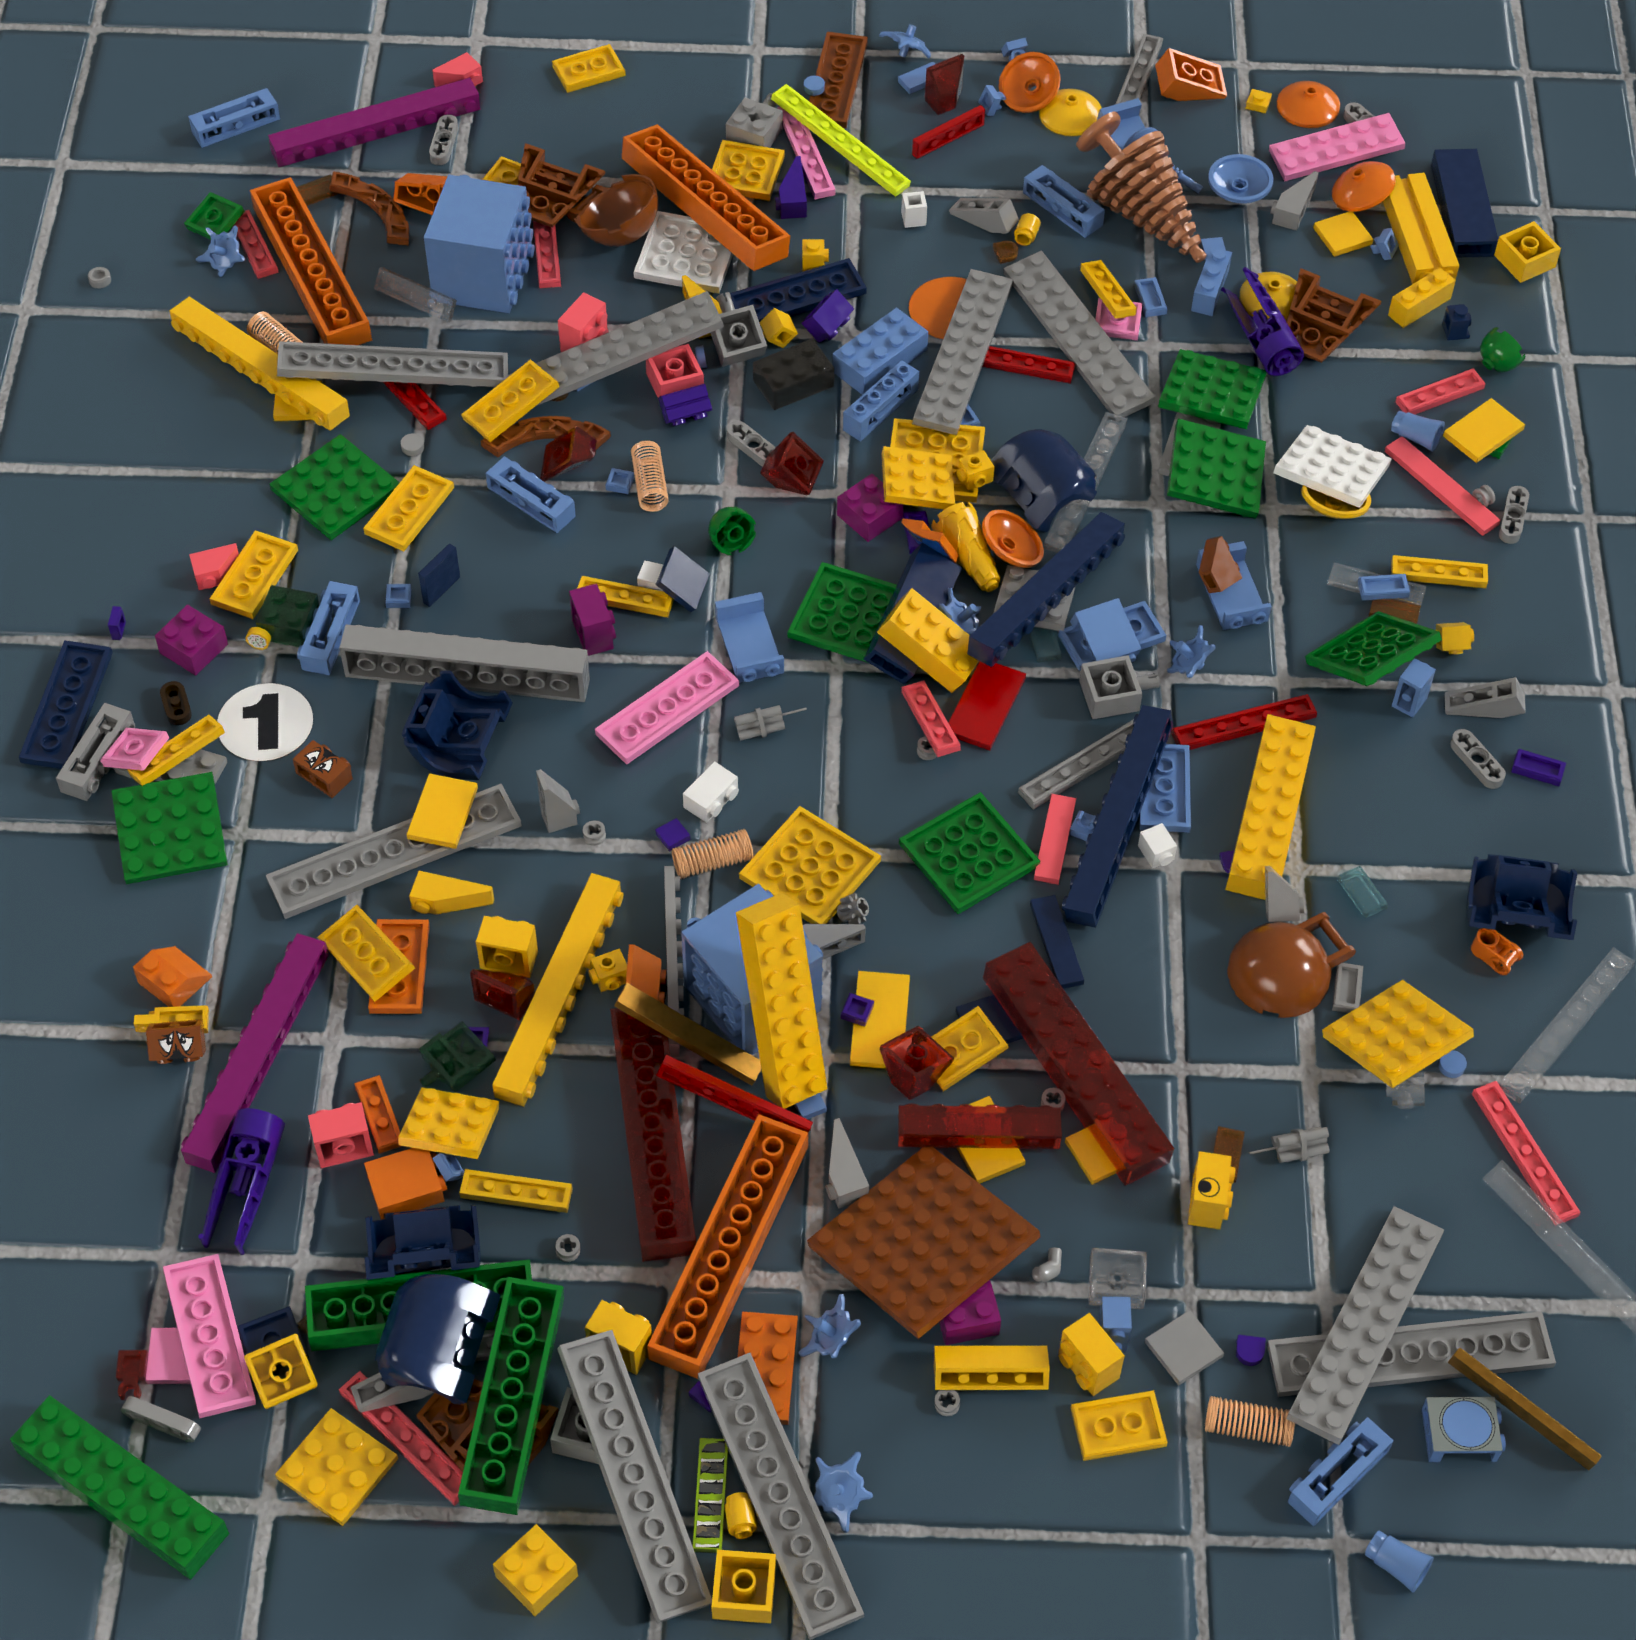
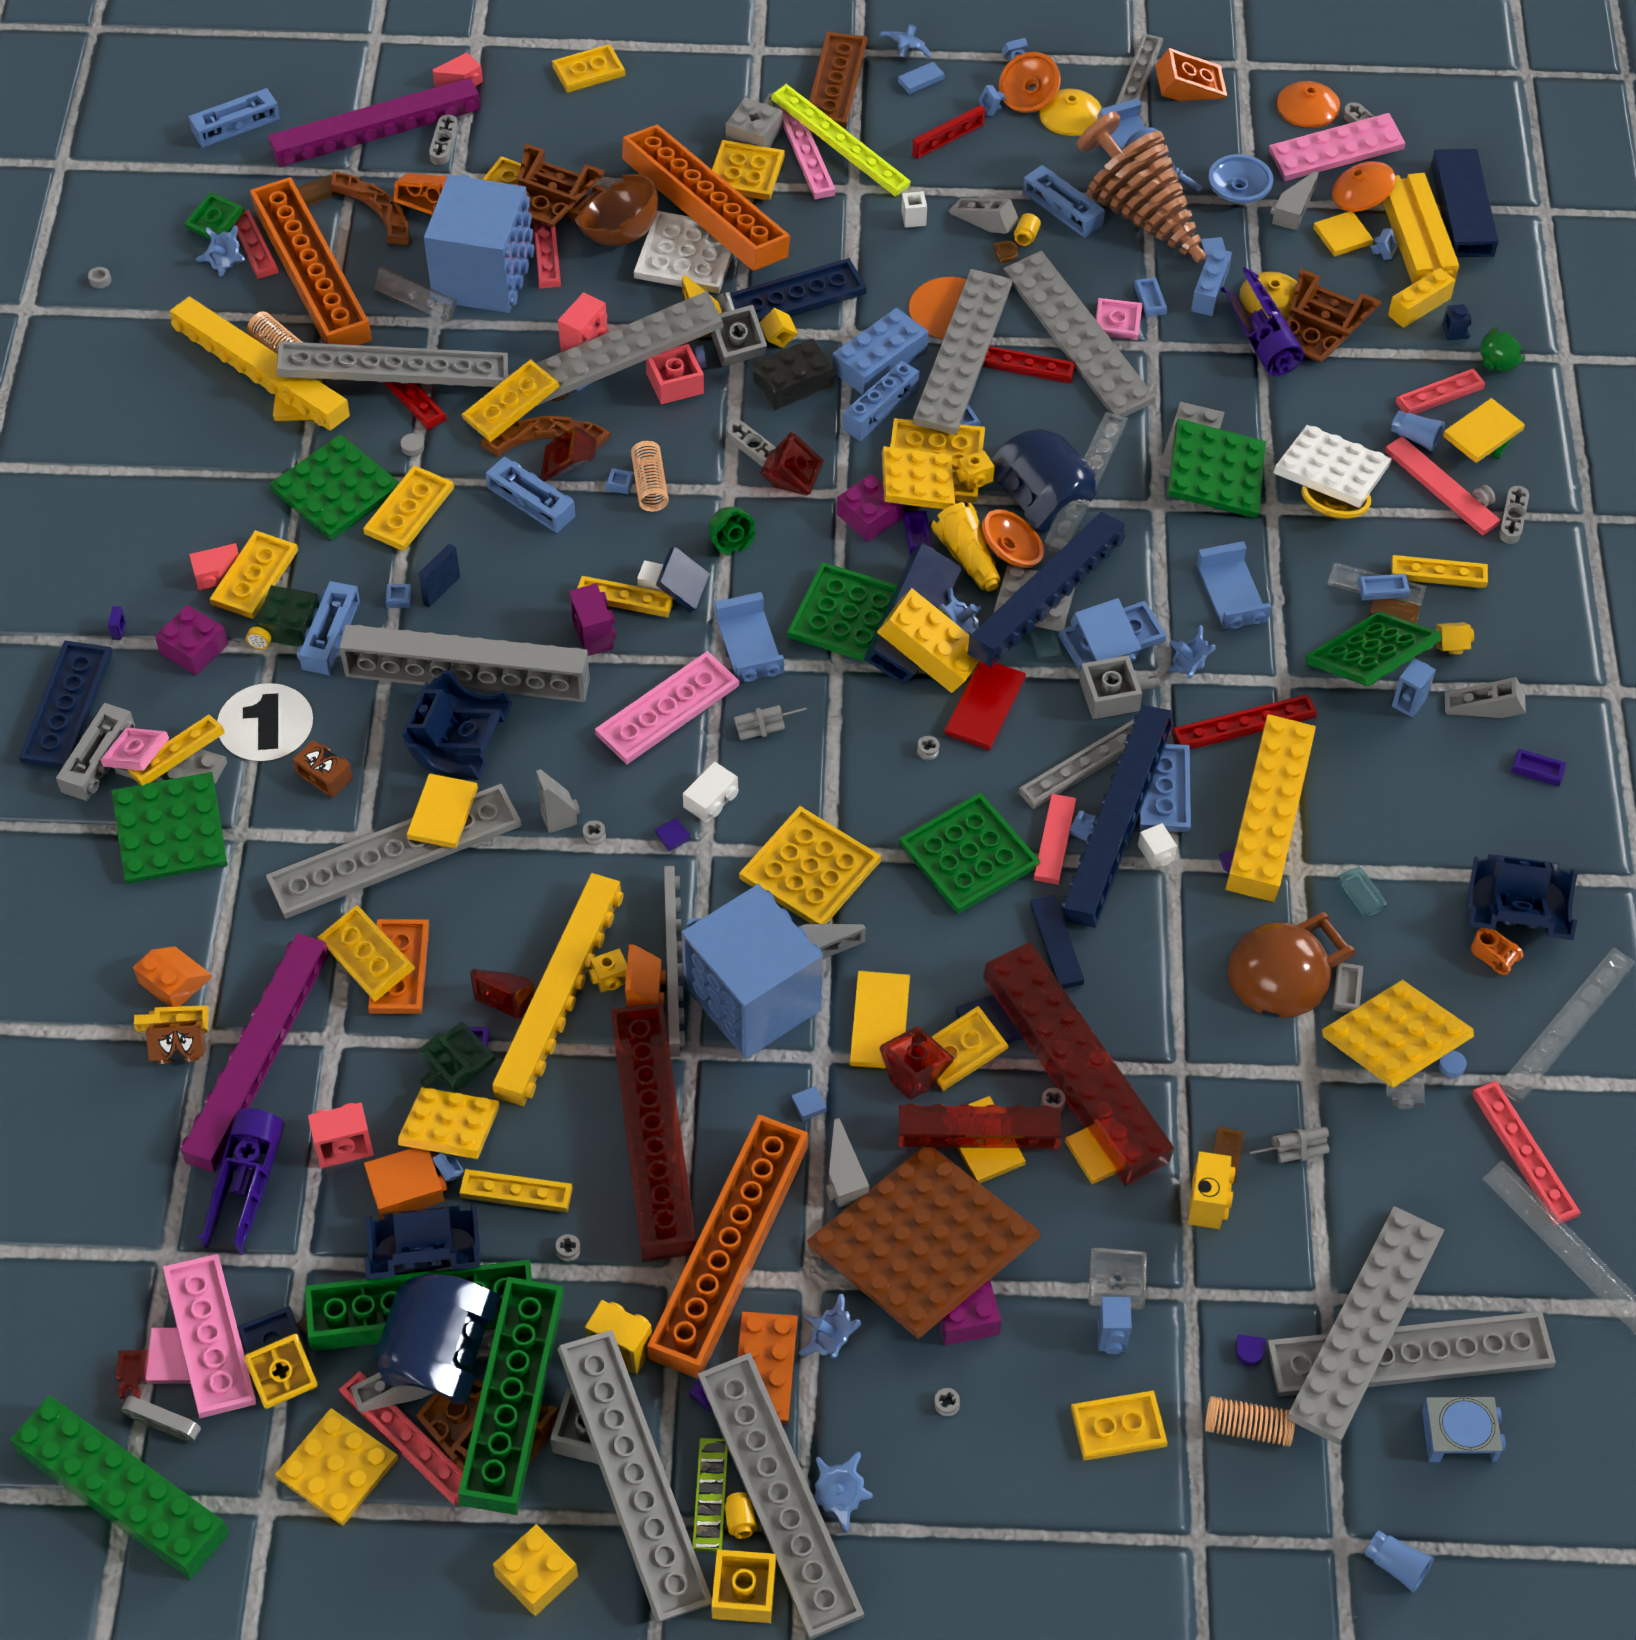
dark brown plate [160,681,192,725] -> none
orange tile [354,1075,401,1154] -> none
yellow slope [409,871,494,915] -> none
yellow brick [476,916,538,978] -> none
pearl gold tile [614,983,761,1086] -> none
red tile [656,1055,813,1132] -> none
dark purple brick [658,384,712,427] -> none
light nougat piece [672,829,753,880] -> none
yellow brick [736,893,828,1109] -> none
dark purple slope [775,156,807,219] -> none
dark purple brick [801,289,854,343] -> none
yellow brick [802,239,829,272] -> none
medium blue tile [804,76,825,96] -> none
light grey gear [837,893,869,924] -> none
dark purple tile [841,993,874,1026] -> none
orange slope [901,518,959,563] -> none
coral tile [902,680,961,757] -> none
clear red slope [925,54,965,115] -> none
yellow brick [934,1346,1050,1390] -> none
light grey arm [1032,1248,1062,1282] -> none
yellow brick [1058,1312,1125,1396] -> none
yellow plate [1080,260,1137,319] -> none
light grey tile [1145,1310,1224,1386] -> none
green plate [1158,349,1267,430] -> none
dark orange slope [1199,536,1242,593] -> none
yellow plate [1245,89,1272,114] -> none
light grey slope [1265,866,1304,922] -> none
medium blue brick [1288,1417,1394,1527] -> none
pearl gold tile [1448,1348,1602,1471] -> none
light grey beam [1450,729,1506,789] -> none
yellow brick [1494,221,1561,283] -> none

